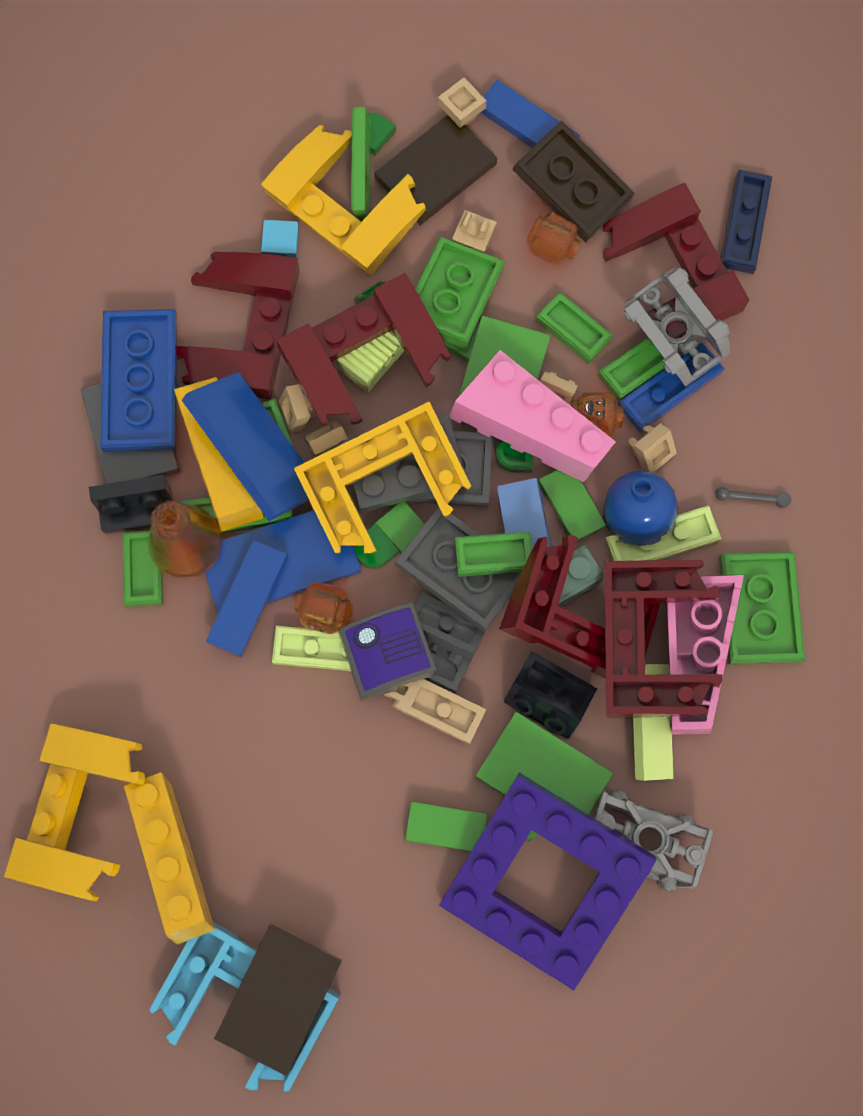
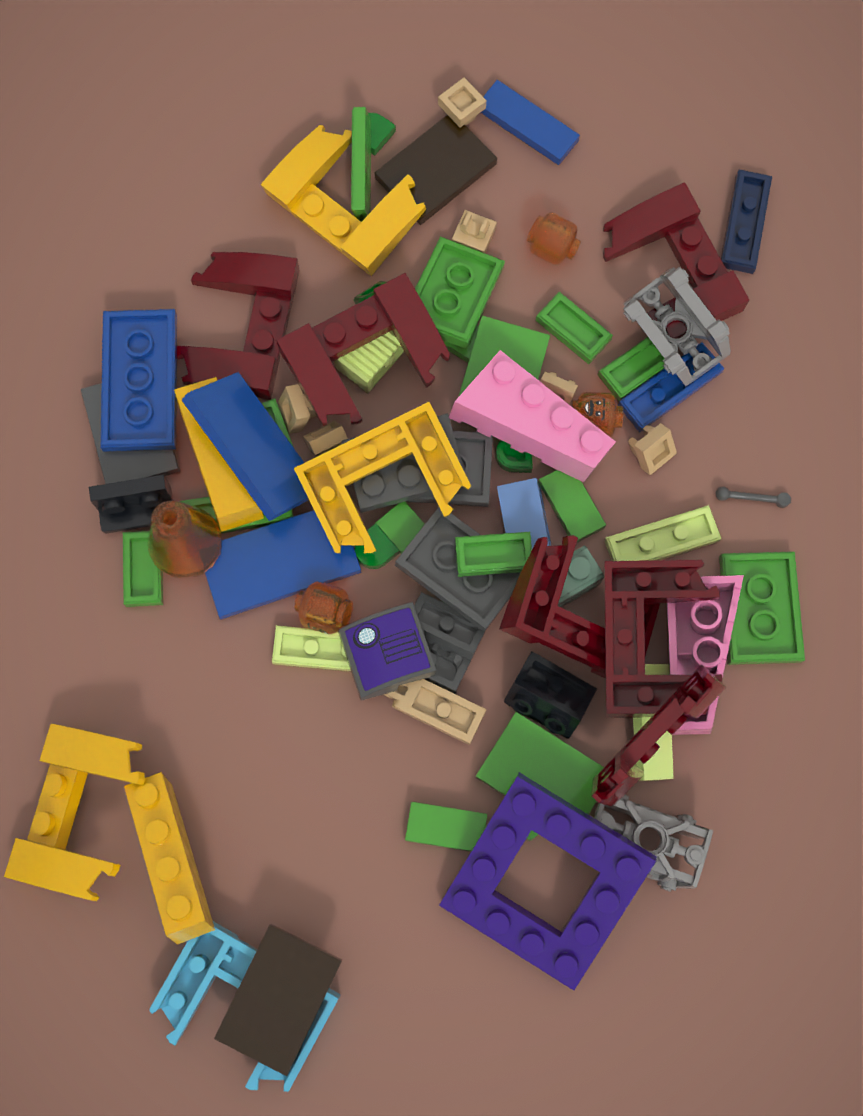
blue tile [206,539,288,658] -> none
medium azure tile [261,220,299,258] -> none
dark brown tile [512,120,635,243] -> none
blue cylinder [603,470,678,546] -> none
none -> dark red wedge [592,664,726,806]

